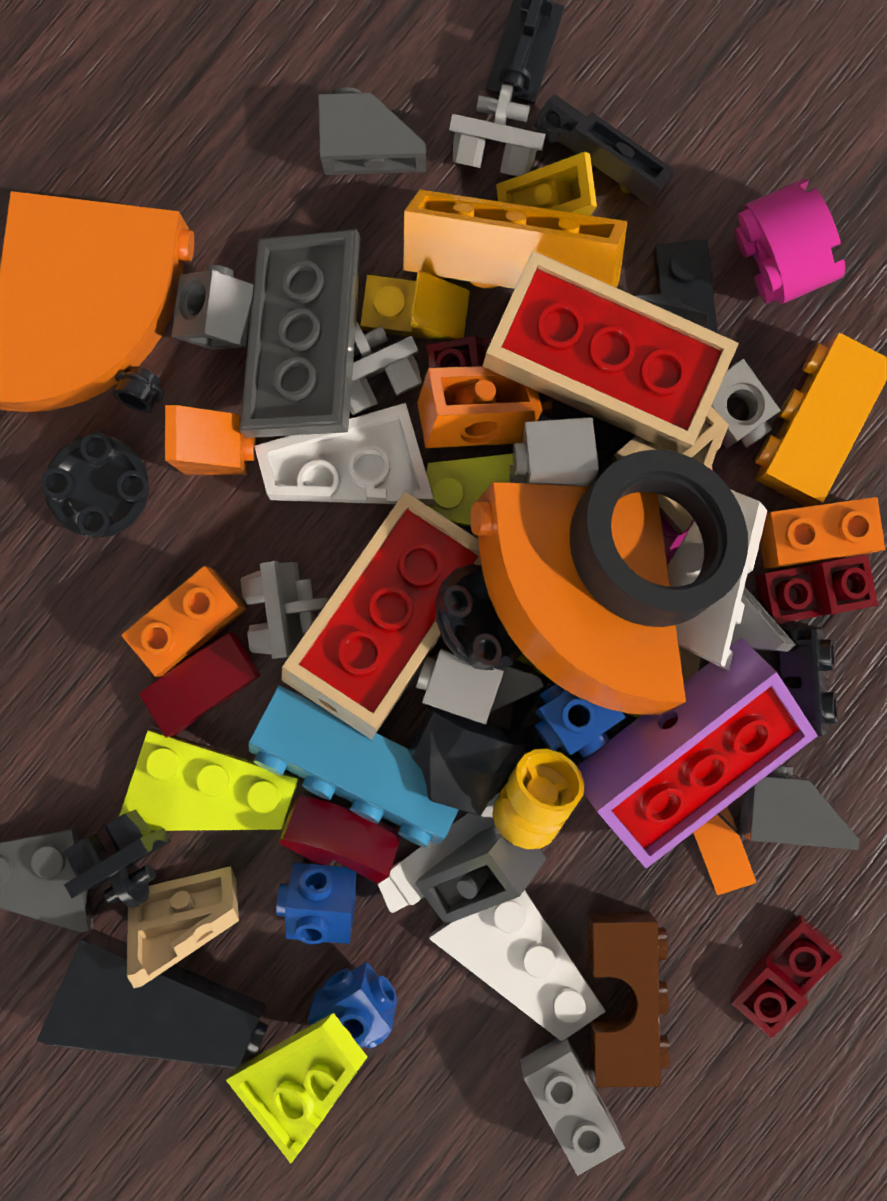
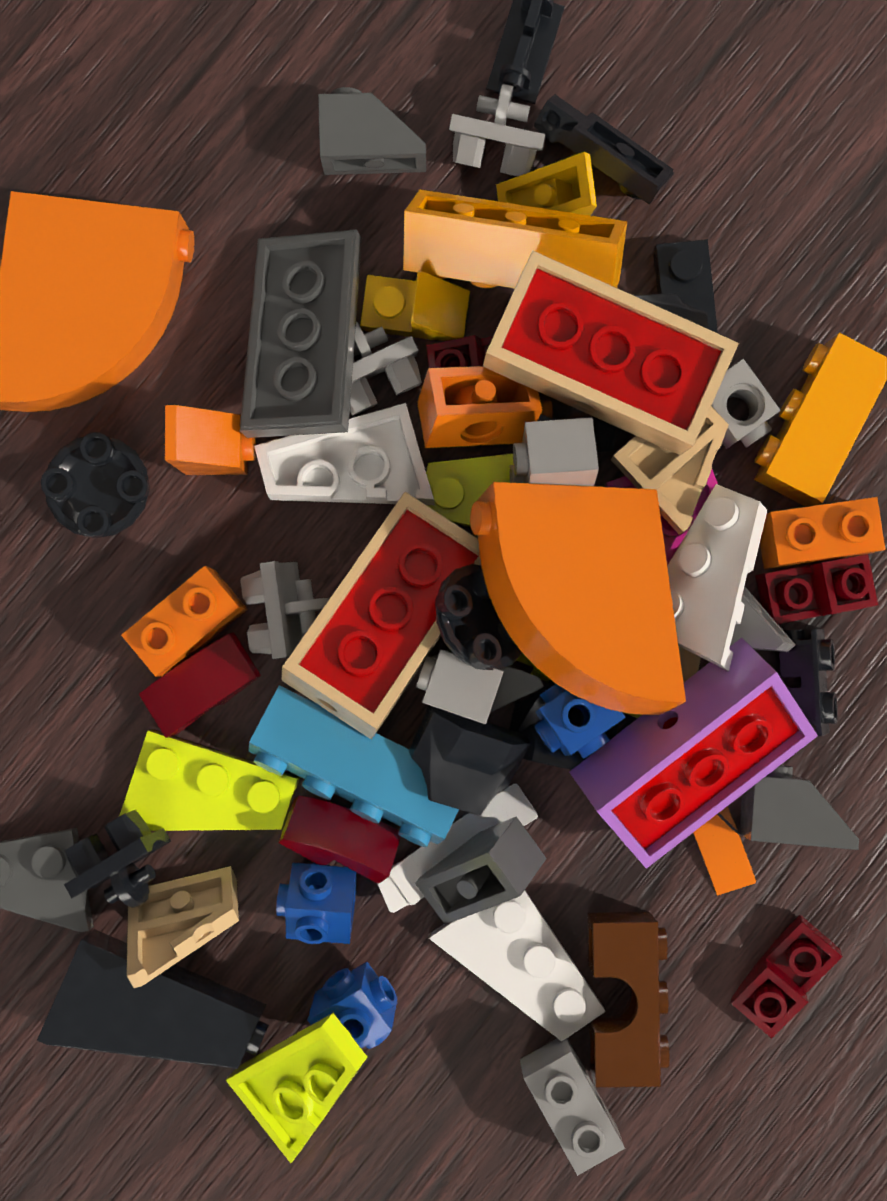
black plate [113,366,164,413] -> none
dark grey brick [171,265,254,350] -> none
yellow wheel [492,749,585,849] -> none
black tyre [570,450,748,627] -> none
dark pink brick [734,178,845,305] -> none

